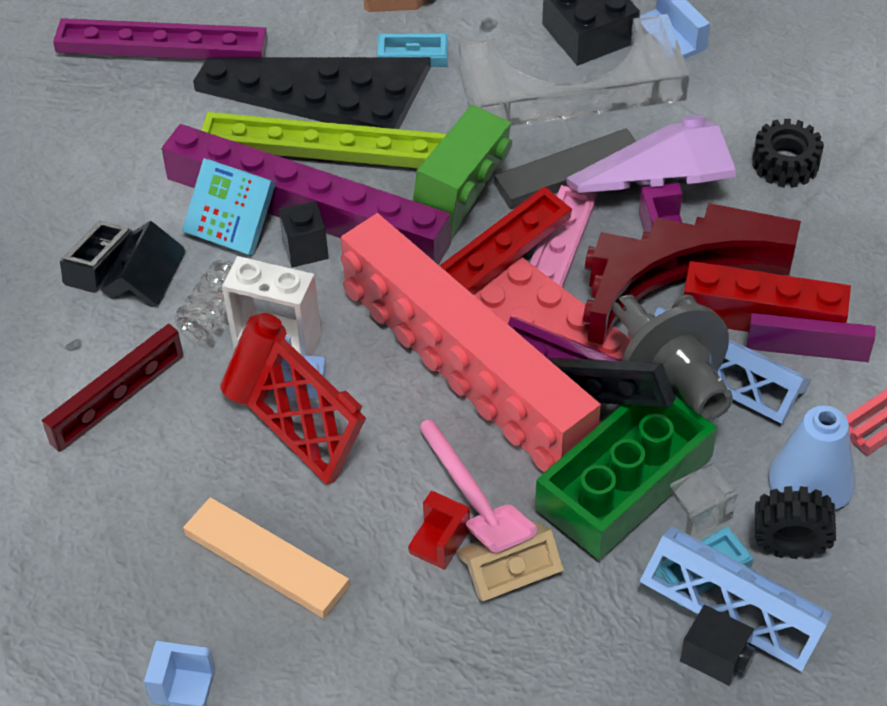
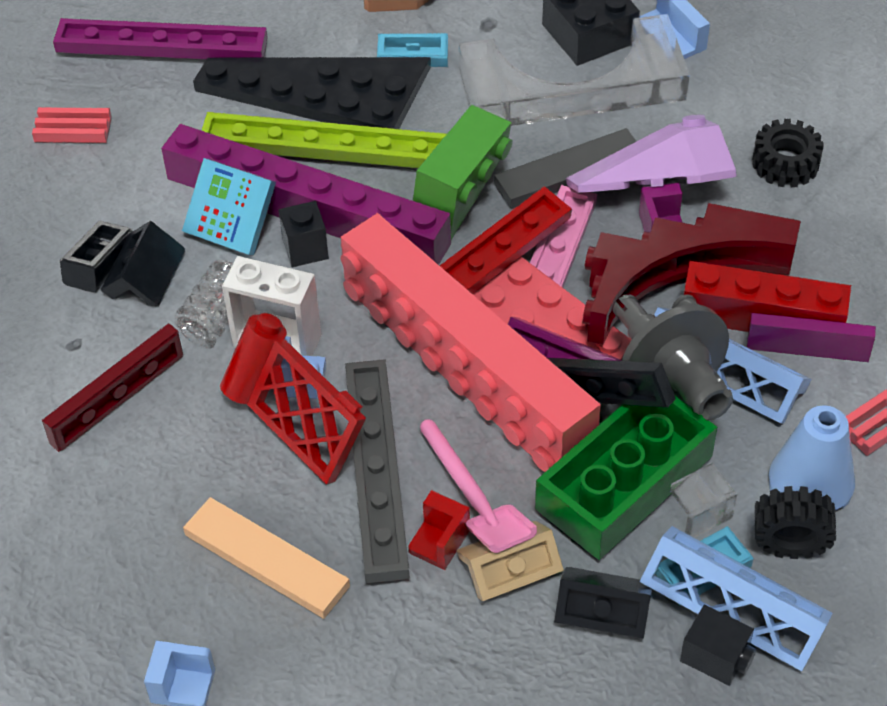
none -> coral tile [32,107,112,143]
none -> dark grey plate [345,359,410,583]
none -> black panel [554,567,652,639]

